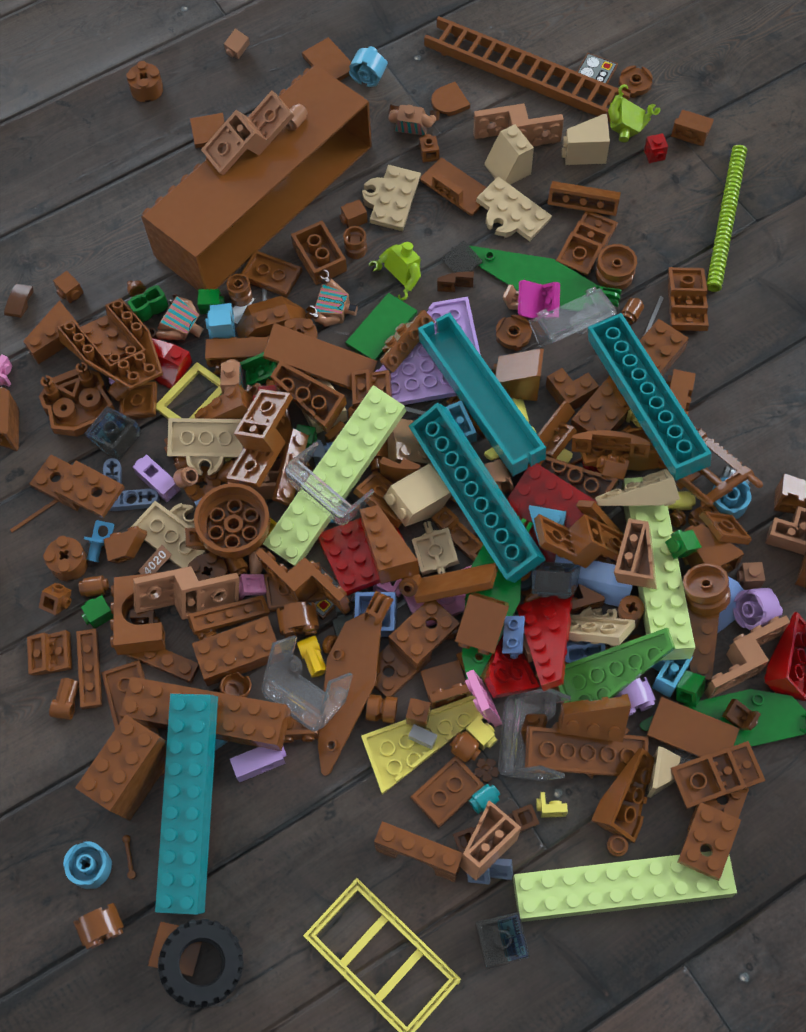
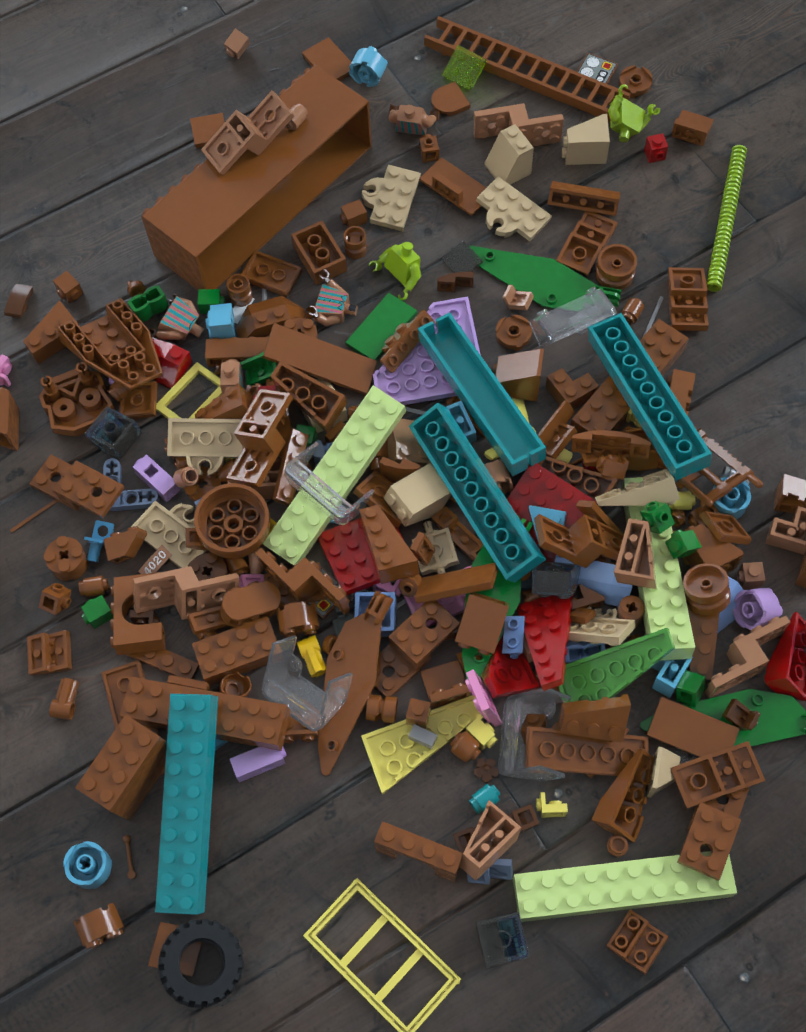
dark orange plate [76,629,102,710] -> none
dark orange brick [126,61,163,102] -> none
dark orange slope [351,369,392,406] -> none
dark orange tile [410,756,484,829] -> none
dark pink bracket [518,280,560,322] -> none
lavender brick [613,677,656,716] -> none
none -> dark orange plate [167,675,211,691]
none -> dark orange brick [220,581,281,627]
none -> dark orange plate [410,532,436,566]
none -> clear neon green plate [442,45,487,91]
none -> dark orange tile [570,607,596,625]
none -> dark orange slope [606,909,669,975]
none -> green brick [640,501,675,534]

